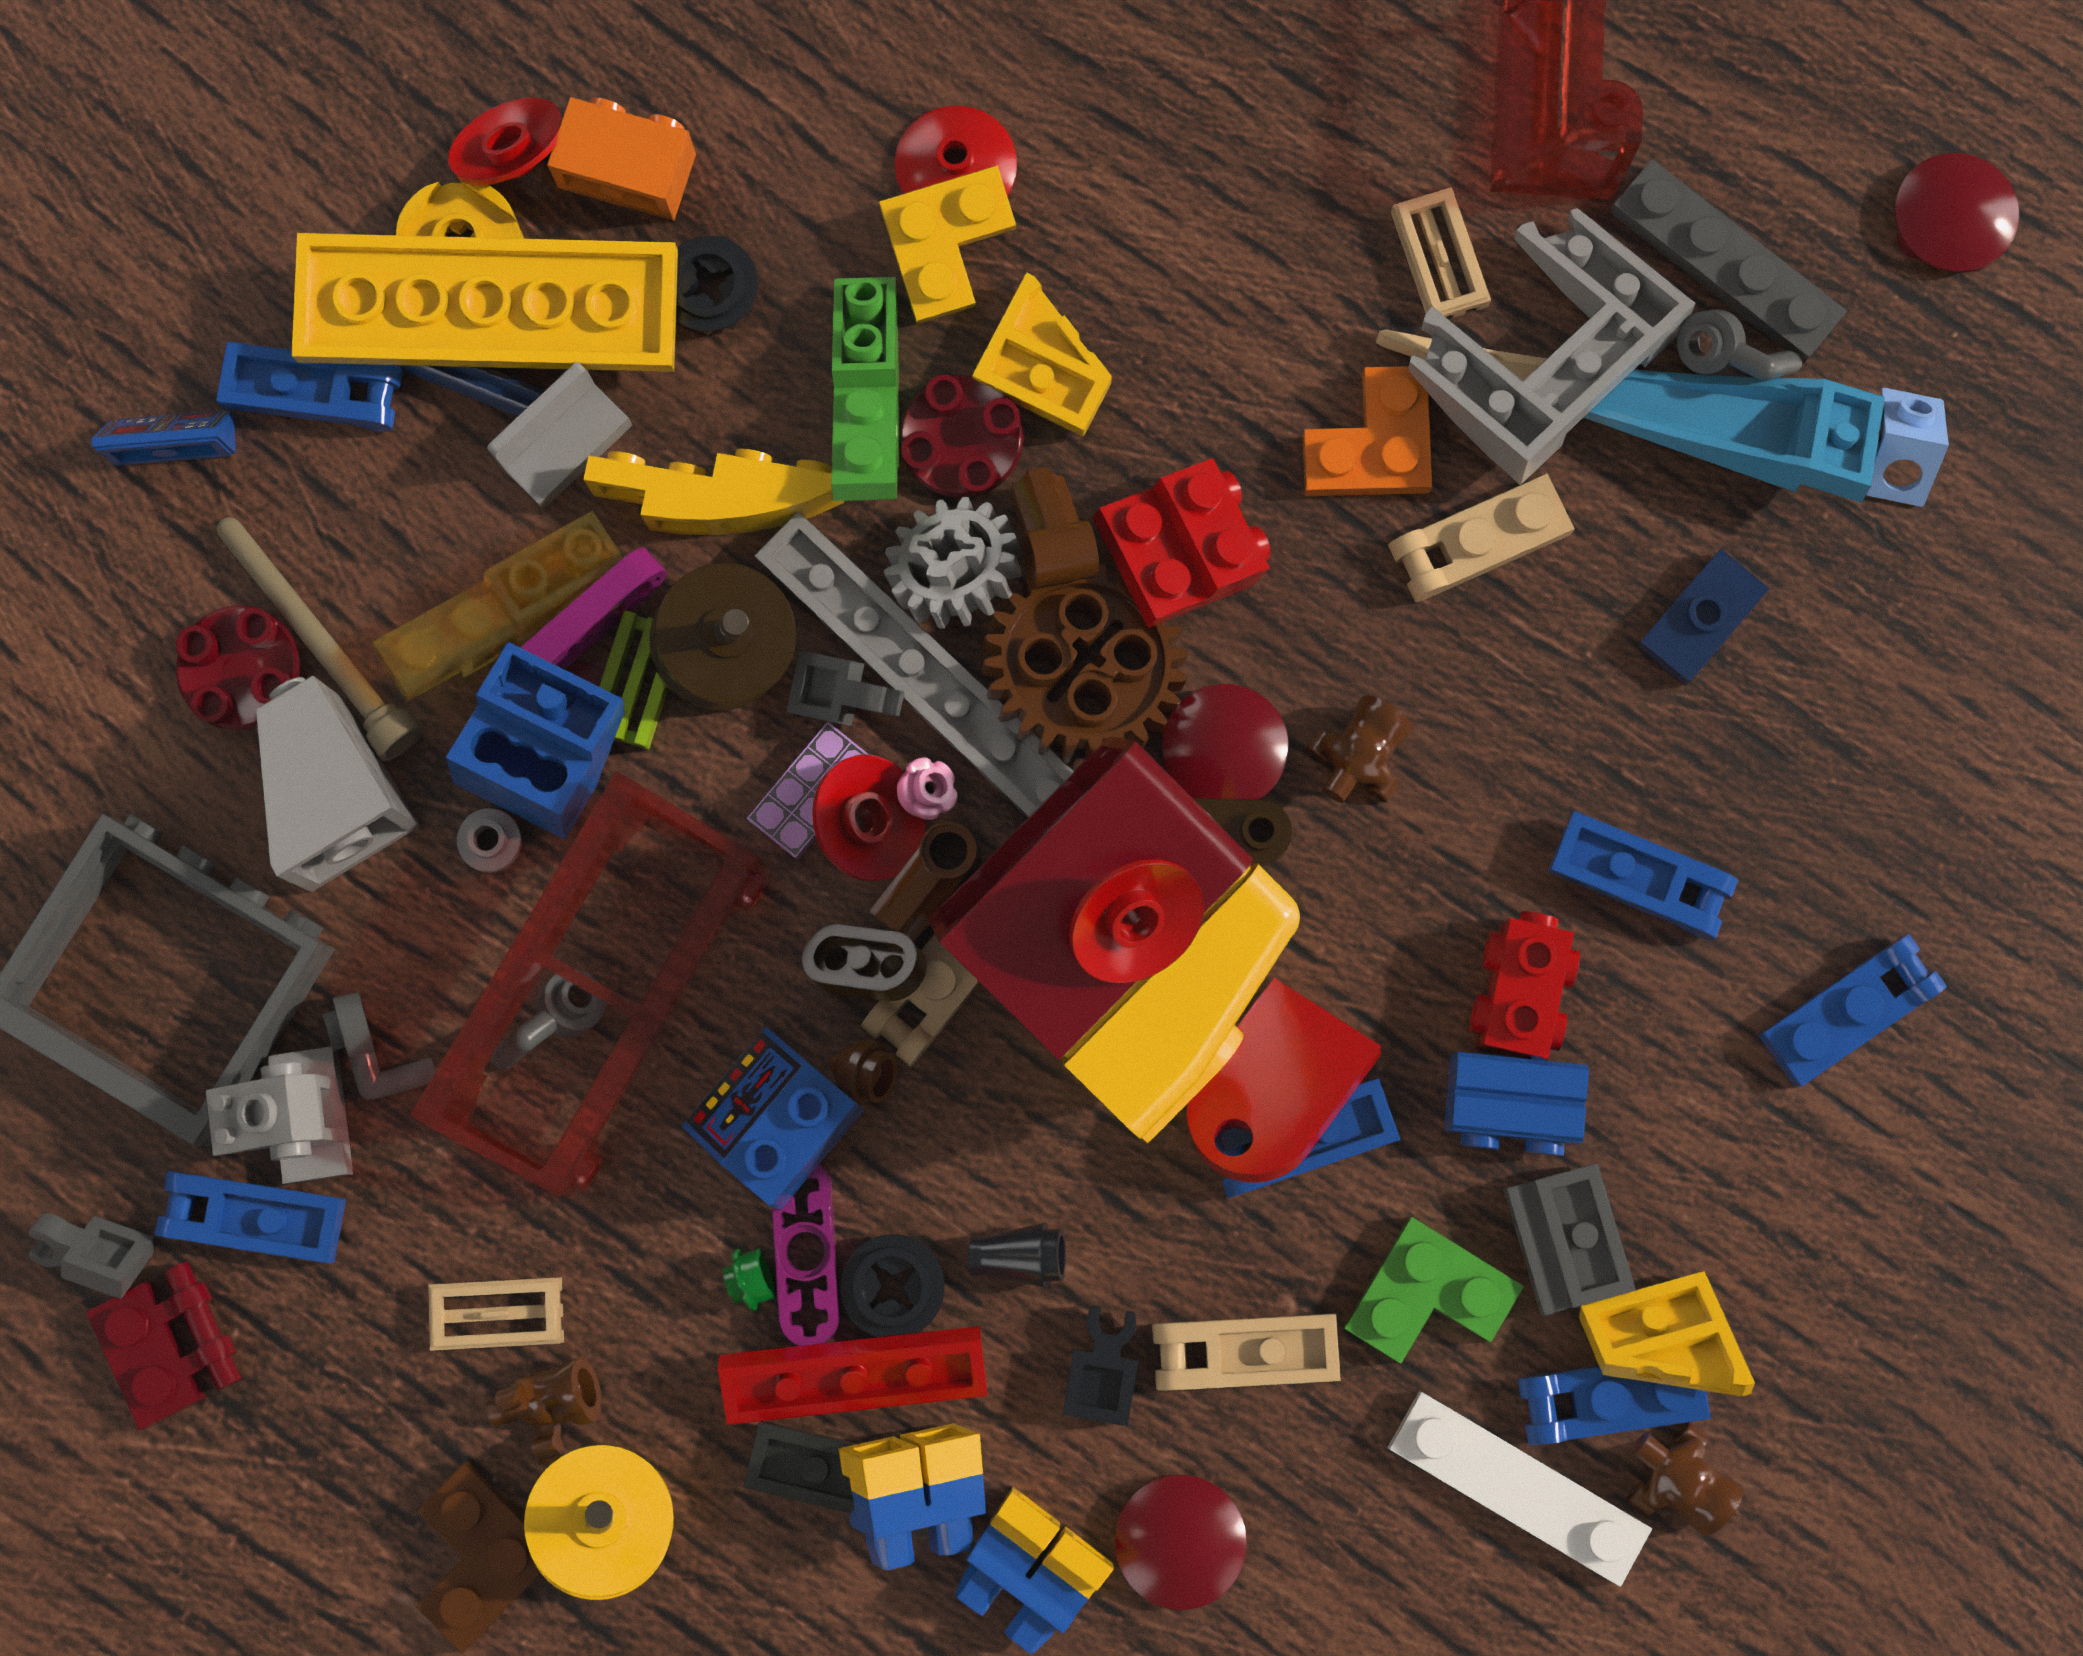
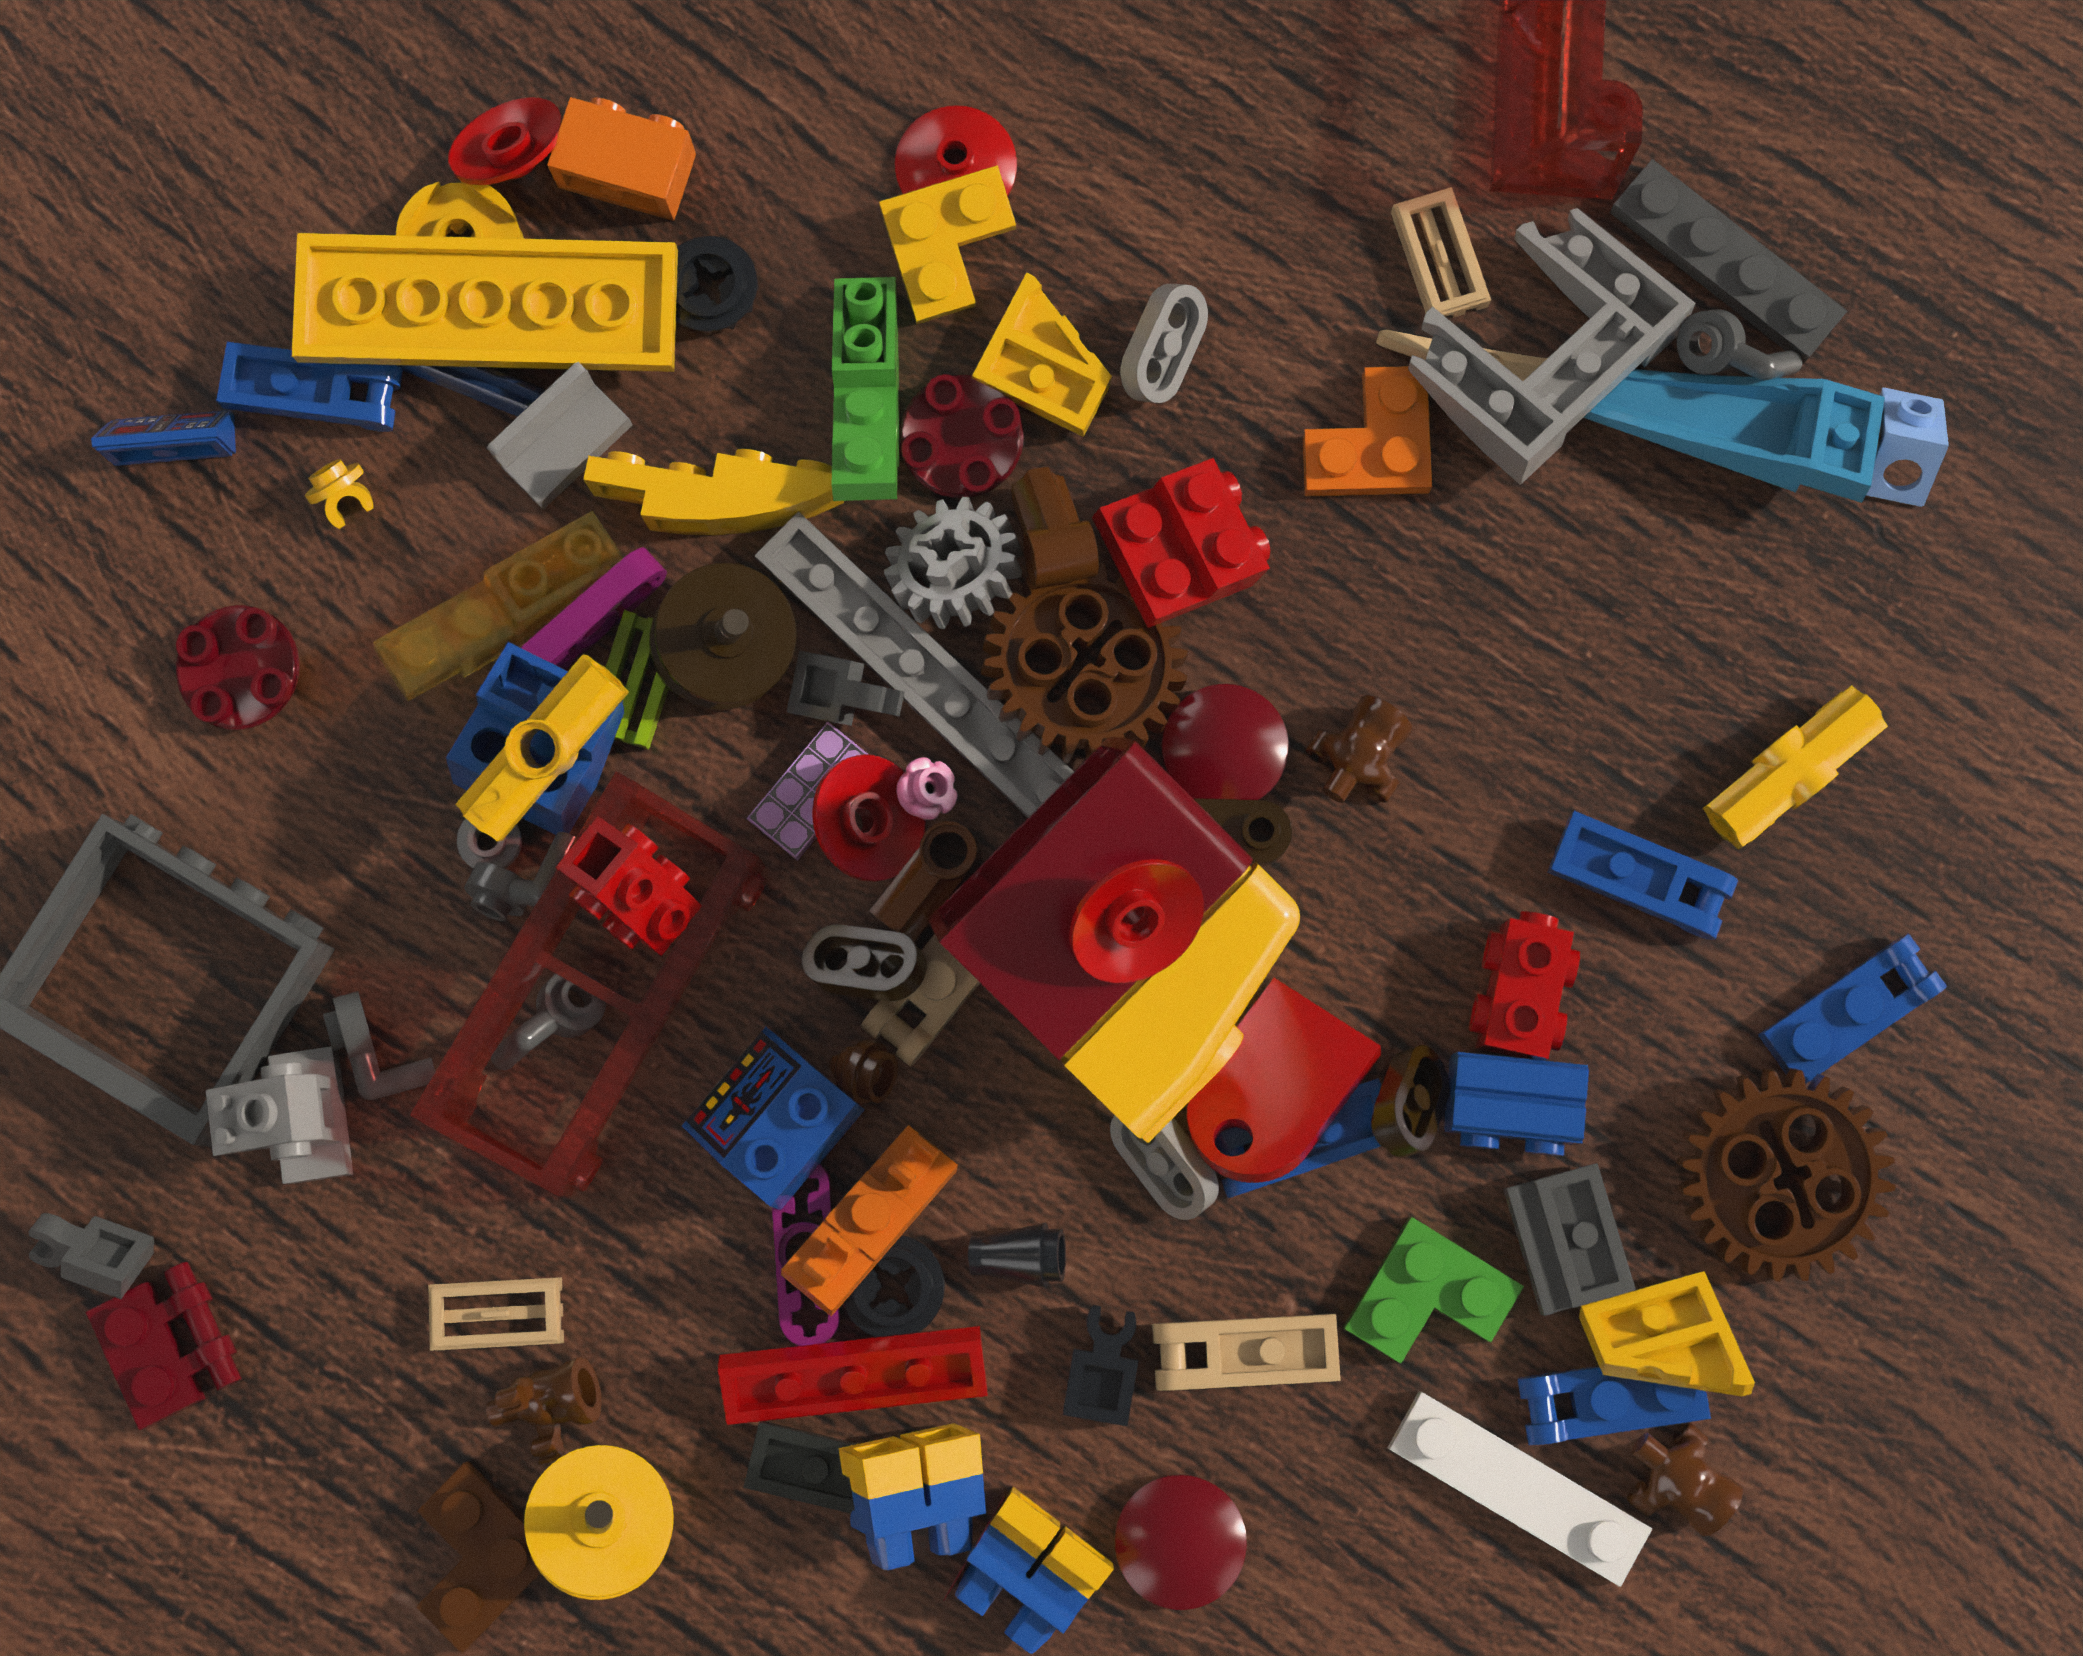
blue plate [154,1171,346,1263] -> none
dark tan piece [217,517,422,761] -> none
light grey slope [256,676,421,892] -> none
green plate [723,1248,776,1311] -> none
tan plate [1388,473,1574,602] -> none
dark blue plate [1637,549,1770,686] -> none
dark red dish [1894,153,2019,272] -> none
none -> yellow plate [305,459,373,529]
none -> yellow piece [455,654,629,841]
none -> dark grey plate [464,831,578,921]
none -> red brick [555,816,702,956]
none -> orange plate [781,1125,958,1316]
none -> dark red sticker [943,1492,1007,1601]
none -> light grey plate [1110,1115,1219,1220]
none -> light grey plate [1120,284,1208,403]
none -> dark brown plate [1371,1045,1450,1158]
none -> reddish brown gear [1677,1068,1896,1282]
none -> yellow piece [1702,685,1888,850]

